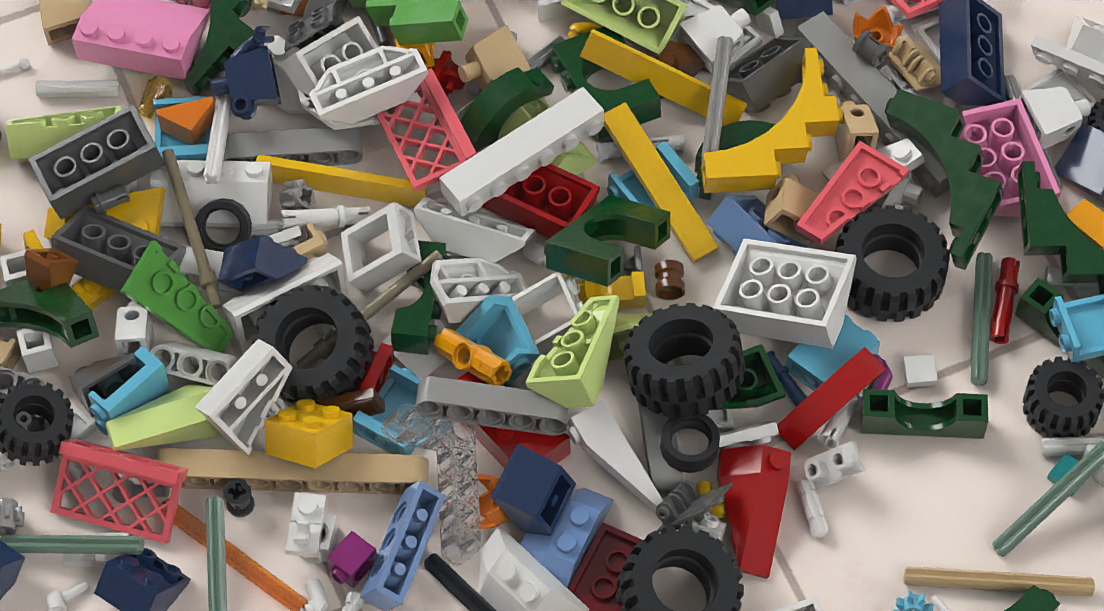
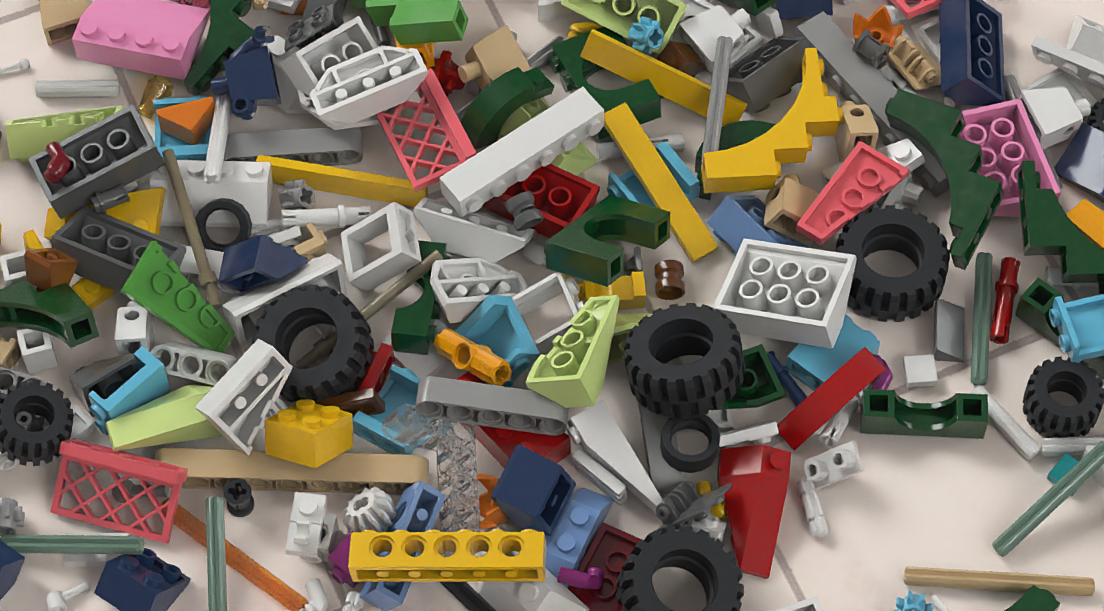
none -> dark red arm [44,142,71,183]
none -> white gear [341,487,397,532]
none -> yellow brick [348,529,547,582]
none -> dark grey wheel [504,191,544,231]
none -> magenta arm [557,567,604,590]
none -> white tile [573,449,628,506]
none -> medium azure gear [628,17,664,54]
none -> dark grey slope [934,299,965,363]
none -> white axle [970,386,1040,460]

